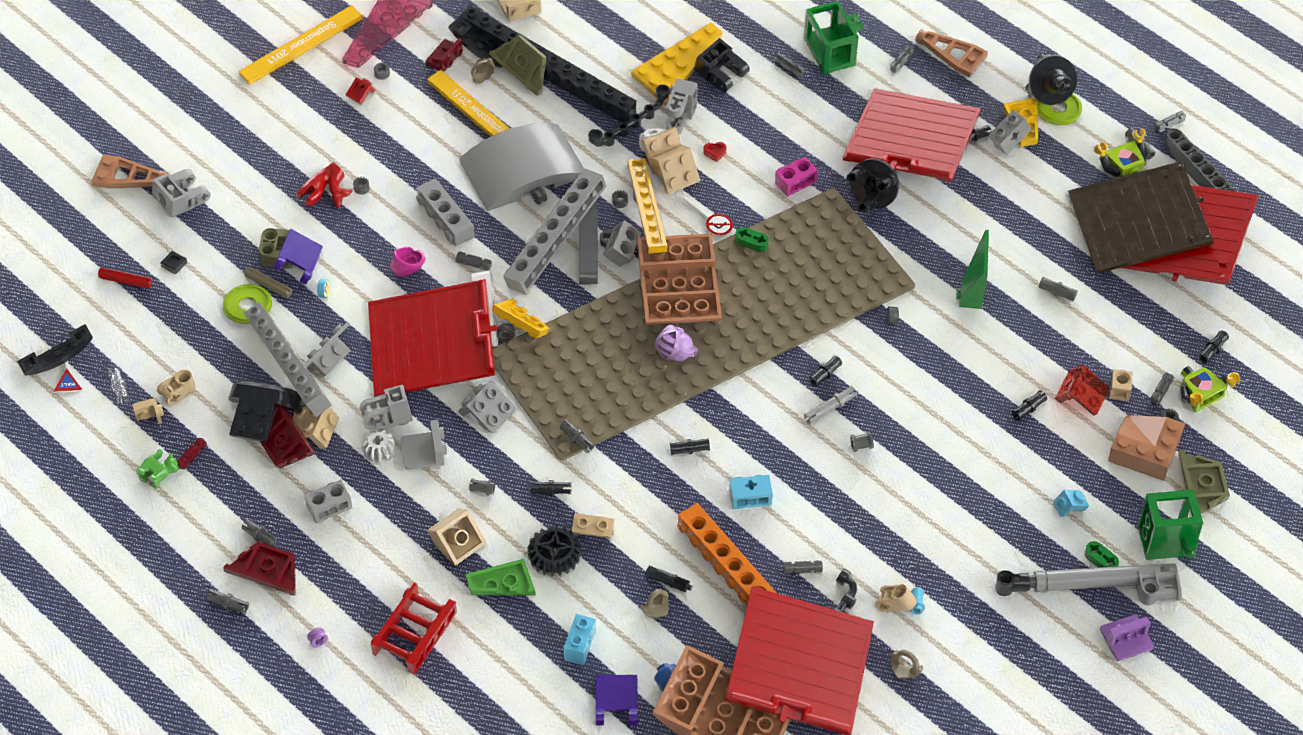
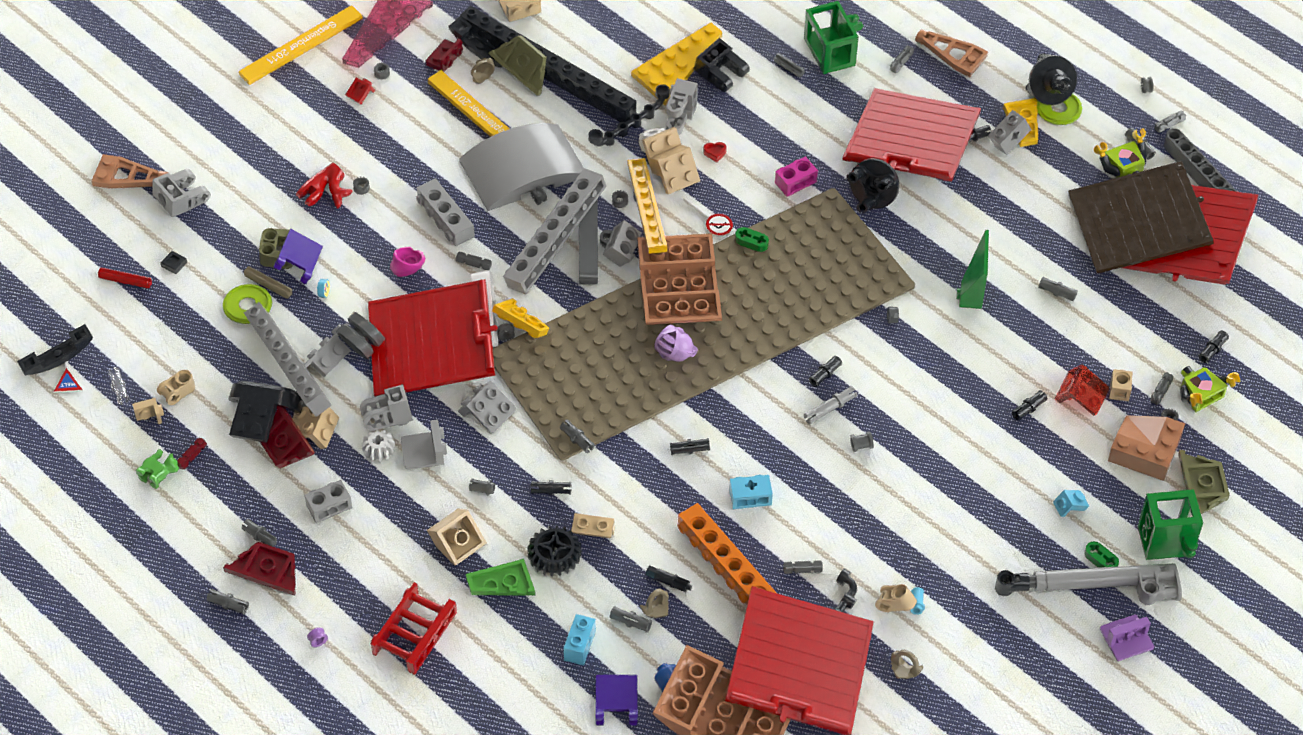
none -> dark grey wheel [336,312,385,359]
none -> dark grey pin [609,606,652,632]
none -> dark grey bush [1140,77,1154,93]

